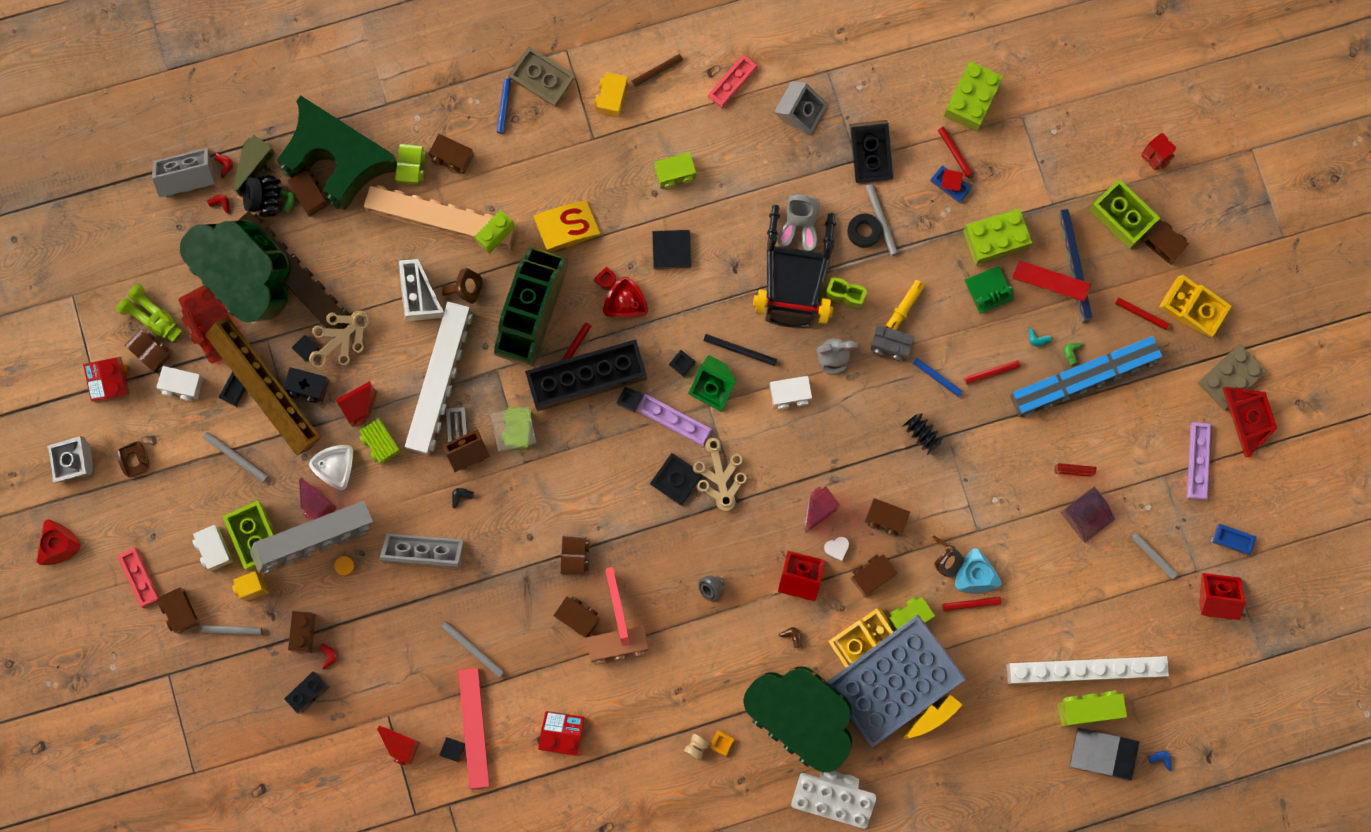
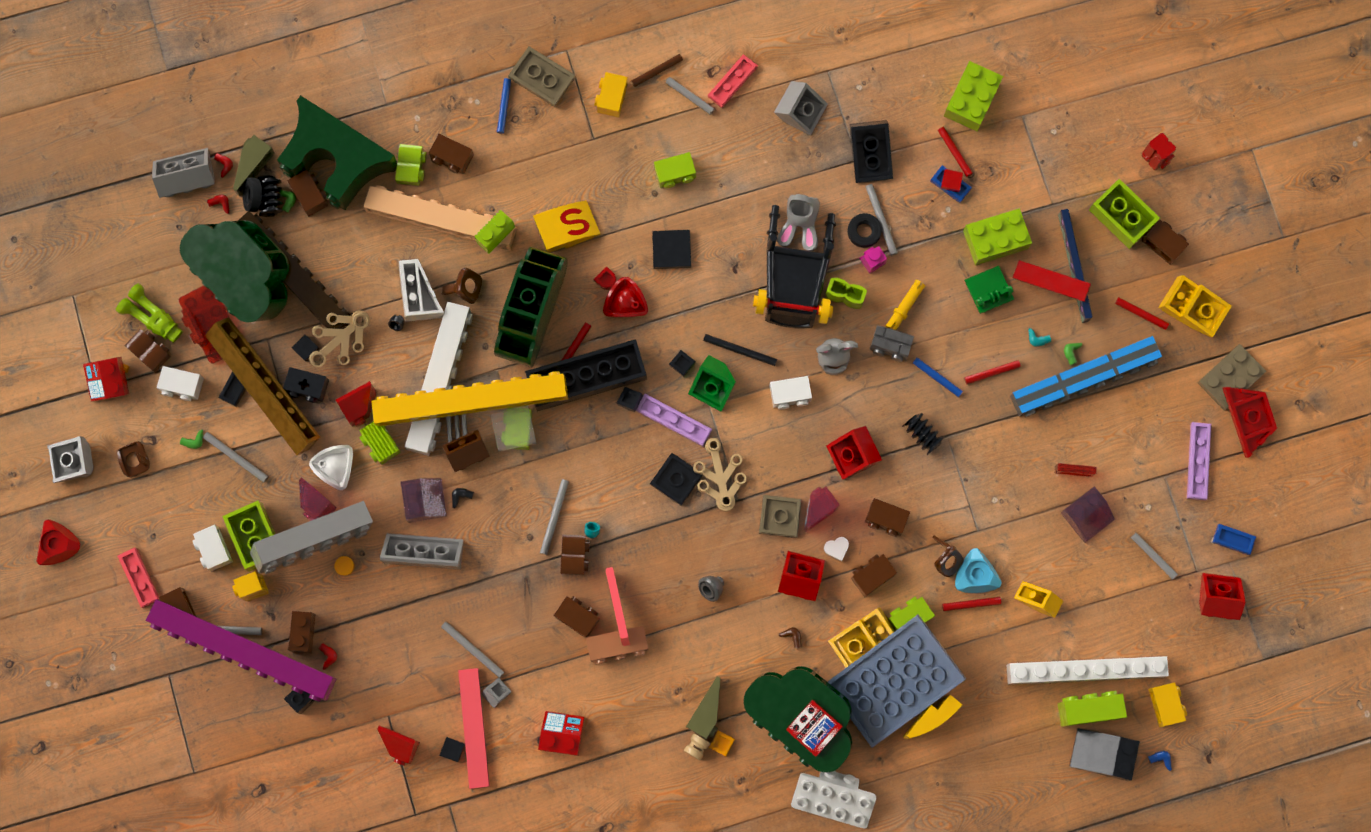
none -> magenta brick [145,599,337,702]
none -> bright green animal [180,430,203,449]
none -> yellow brick [372,371,568,426]
none -> black hinge [388,315,405,331]
none -> slope [401,478,447,523]
none -> light grey slope [482,678,512,708]
none -> light grey bar [540,479,569,555]
none -> teal hinge [584,522,600,539]
none -> light grey bar [665,77,714,115]
none -> olive slope [686,676,720,740]
none -> dark tan tile [759,495,802,538]
none -> tile [786,699,843,756]
none -> red slope [826,426,882,480]
none -> dark pink brick [859,246,887,274]
none -> yellow slope [1014,581,1064,618]
none -> yellow brick [1148,682,1187,727]

